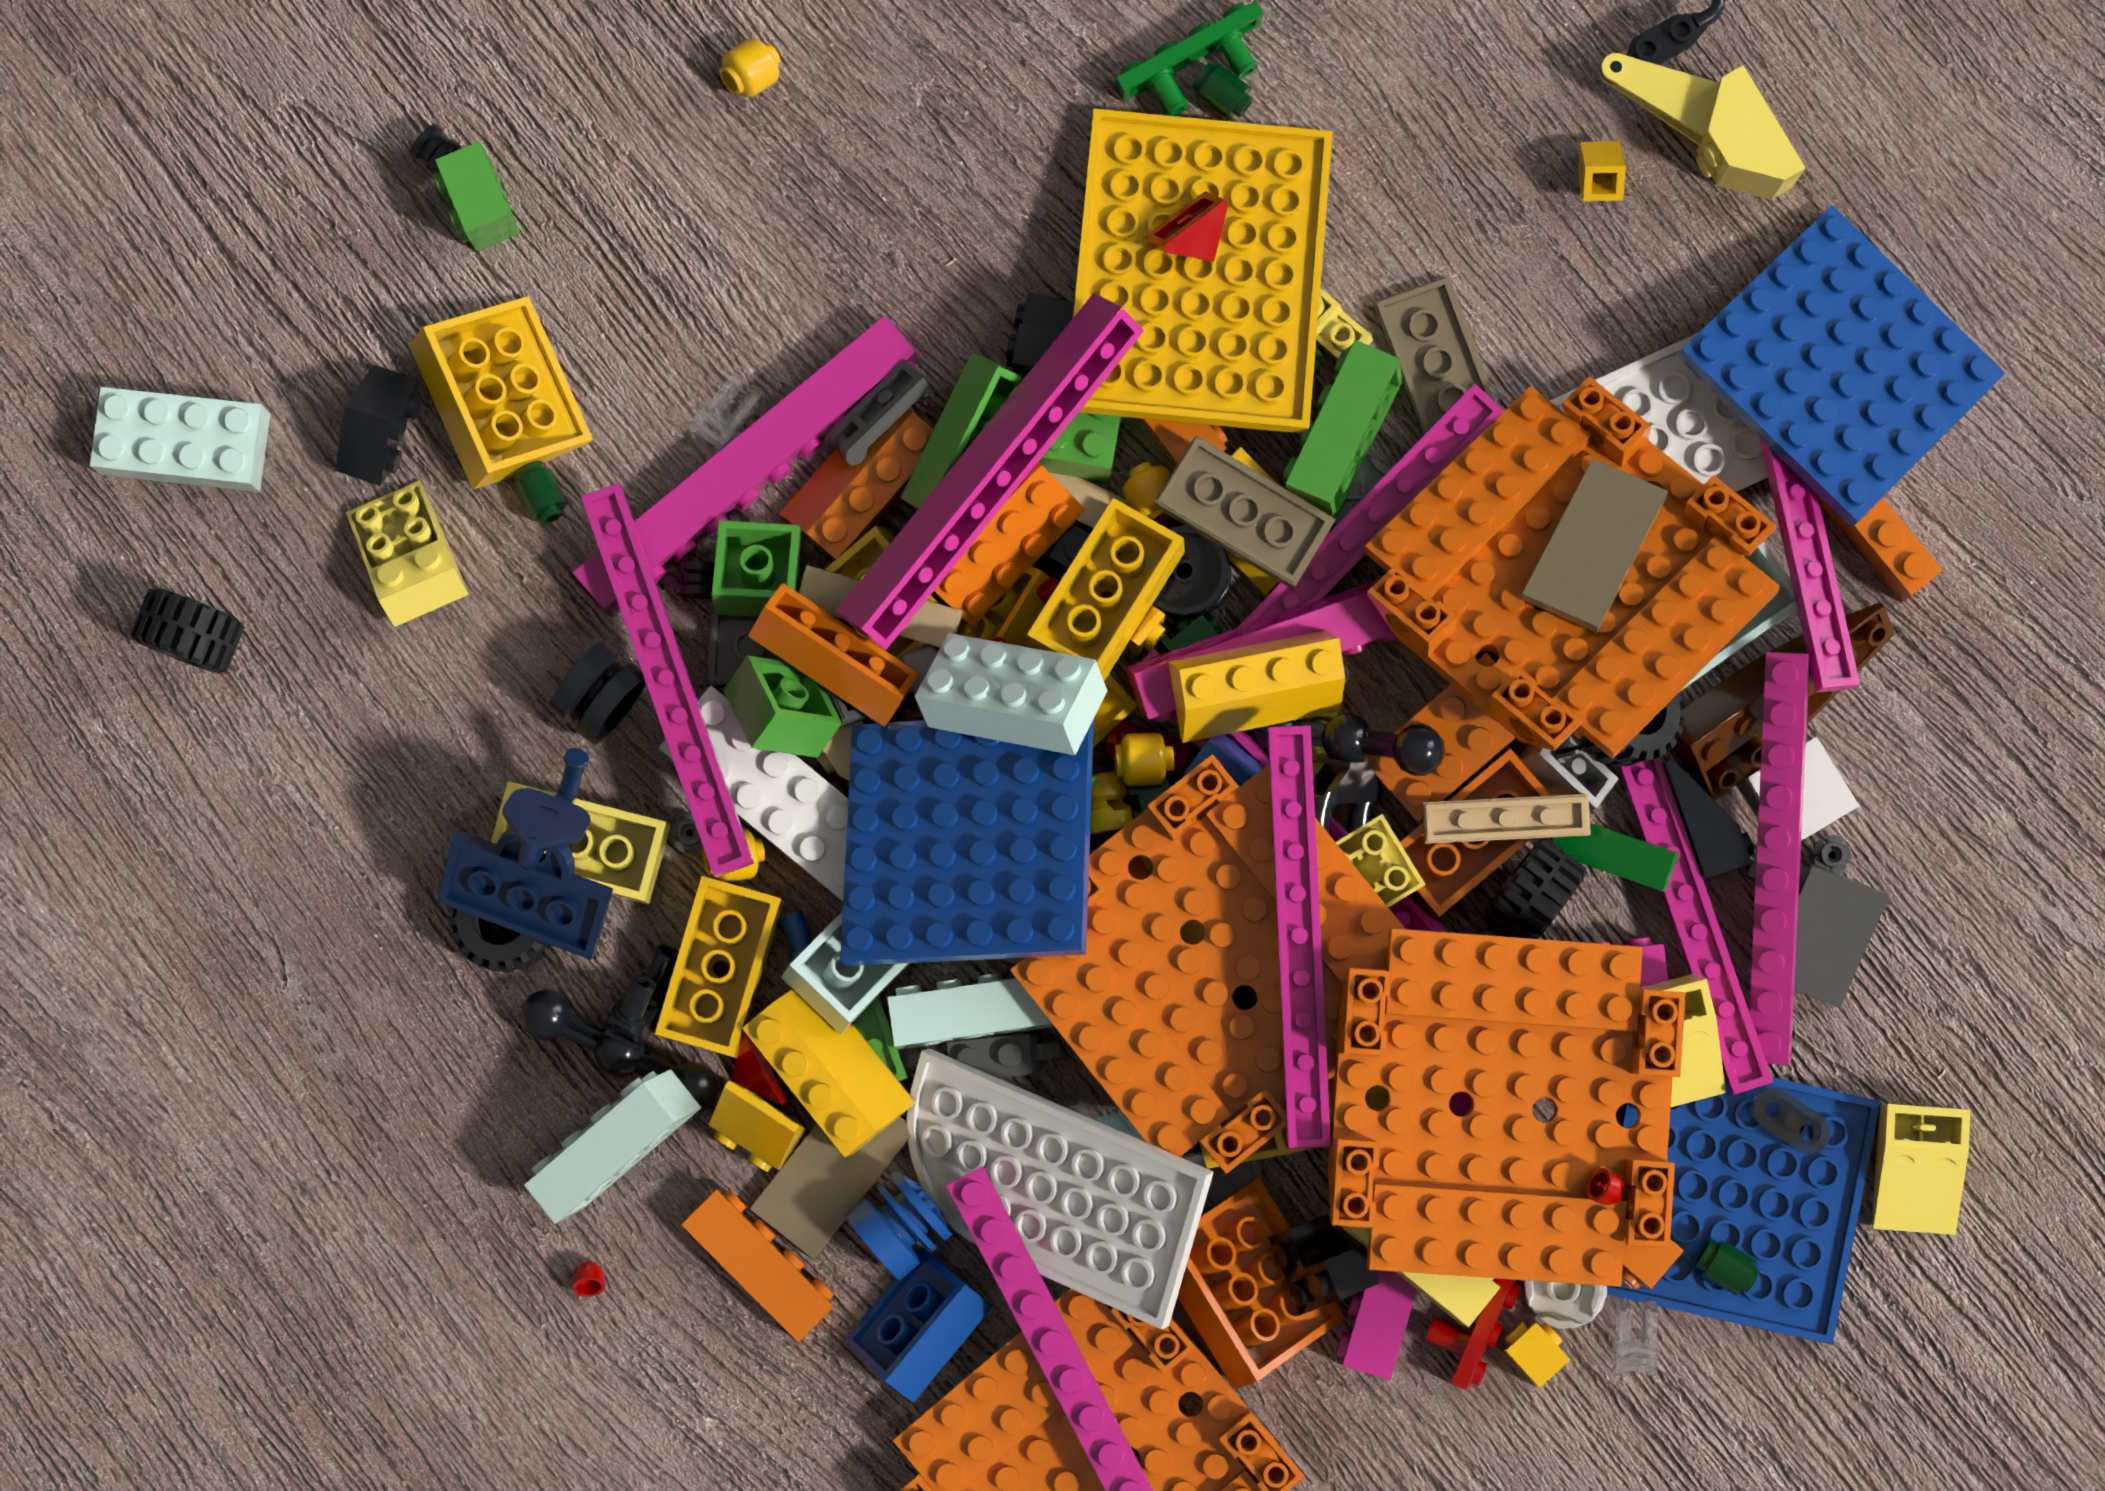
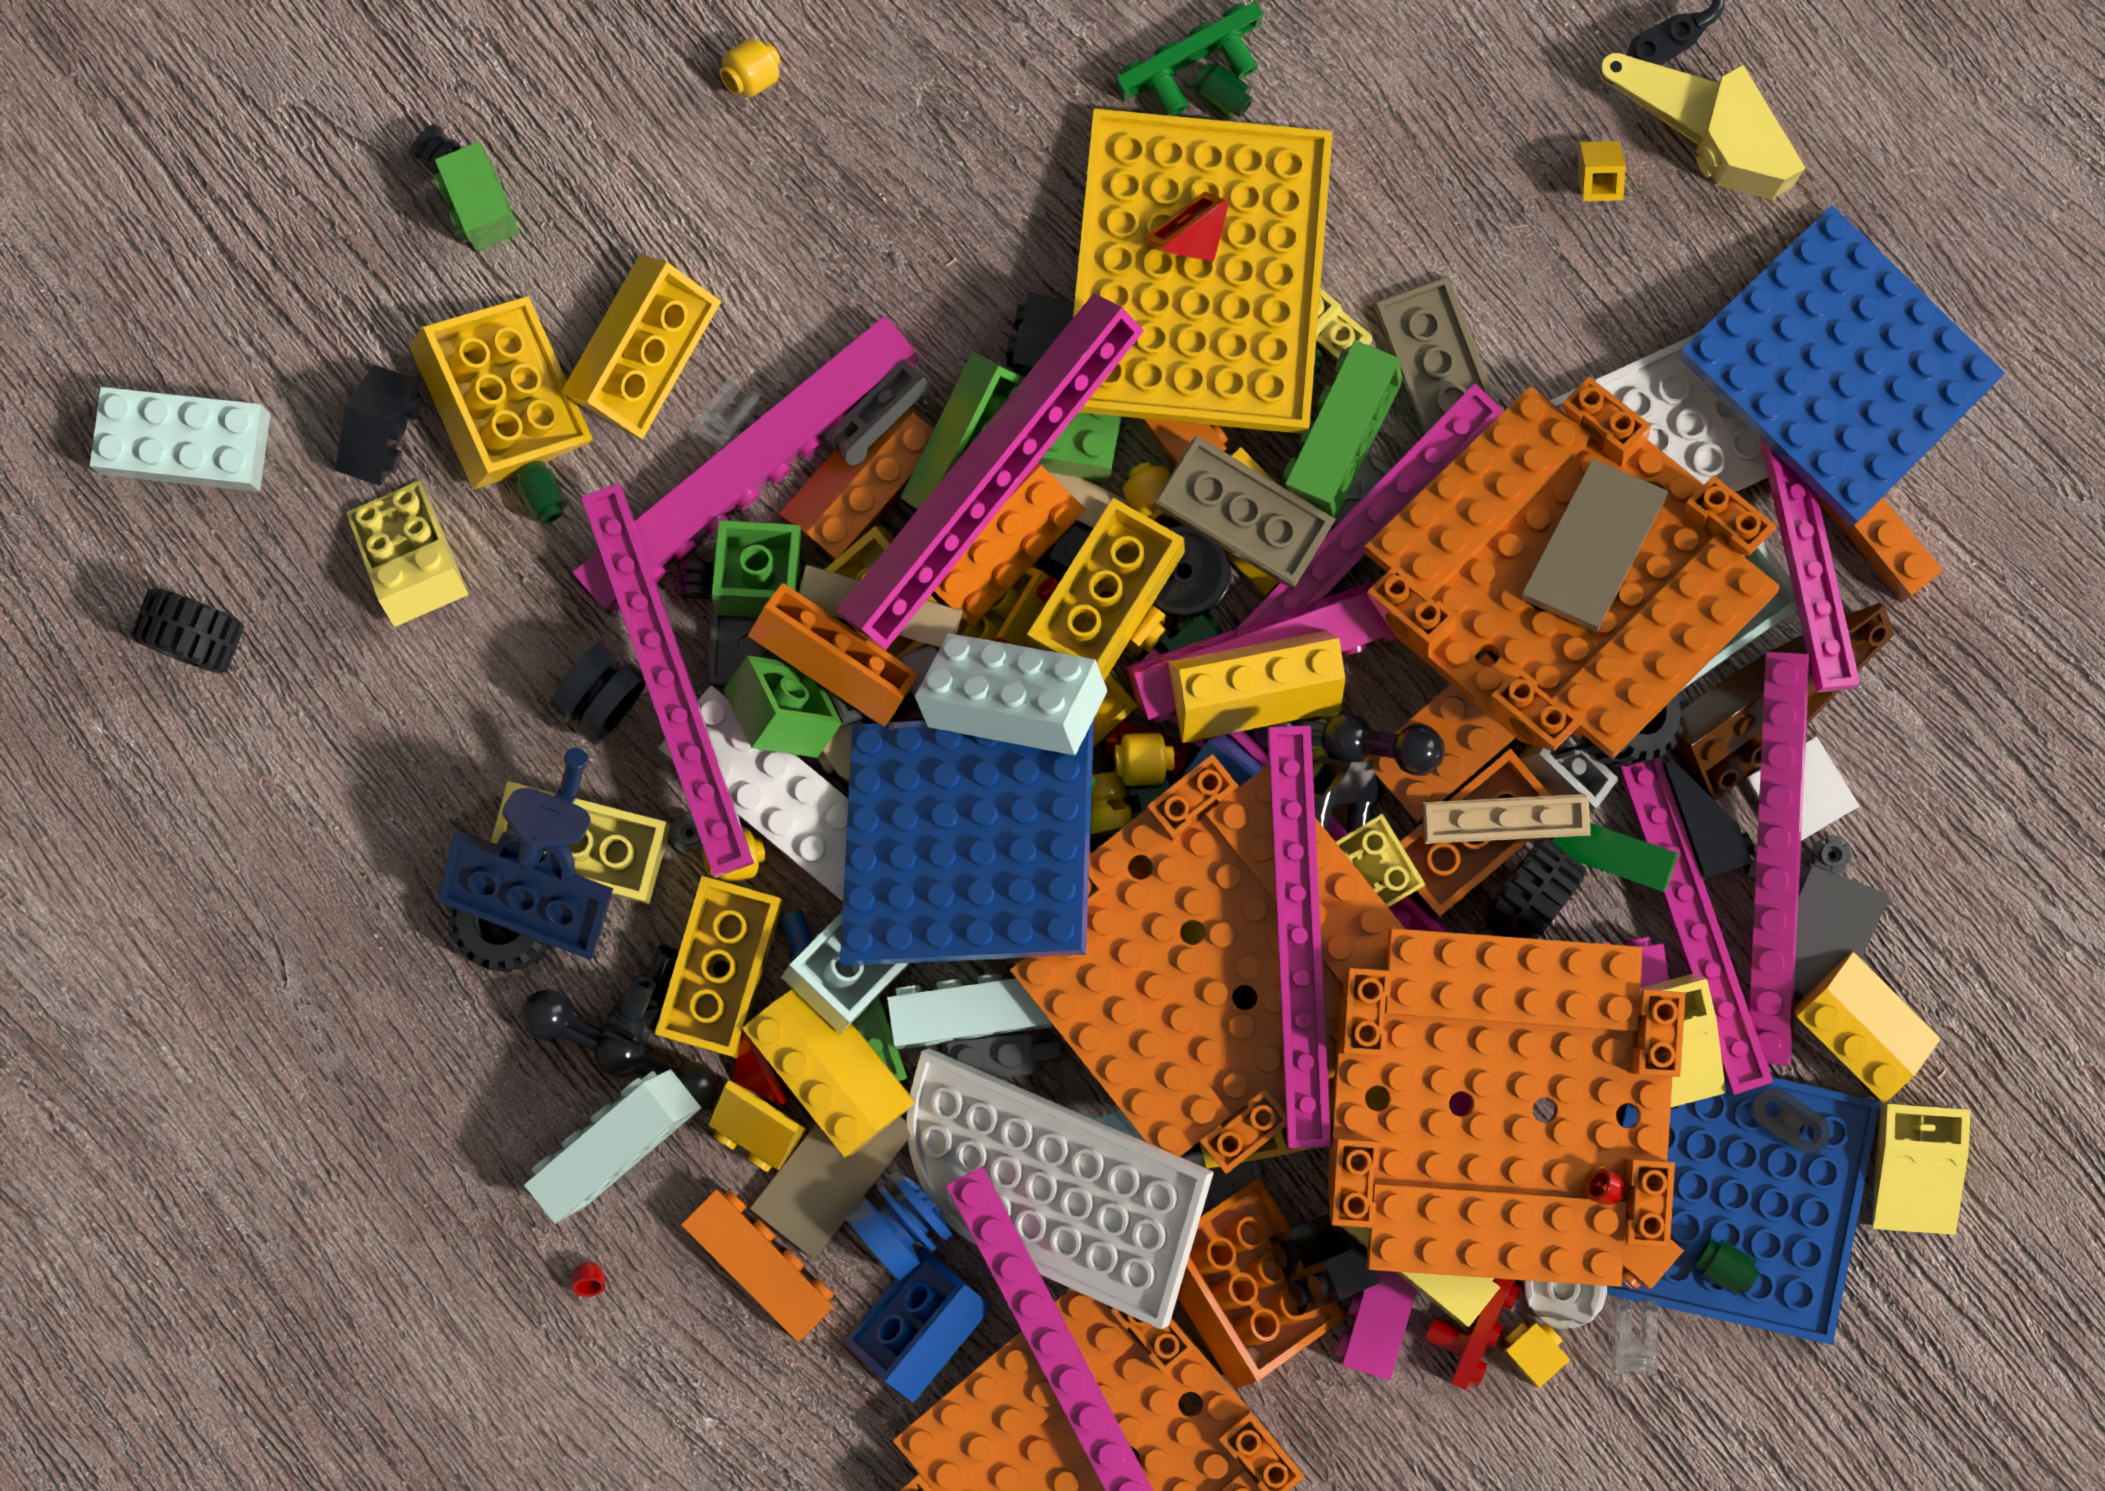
none -> yellow slope [561,254,721,440]
none -> yellow slope [1793,951,1940,1104]

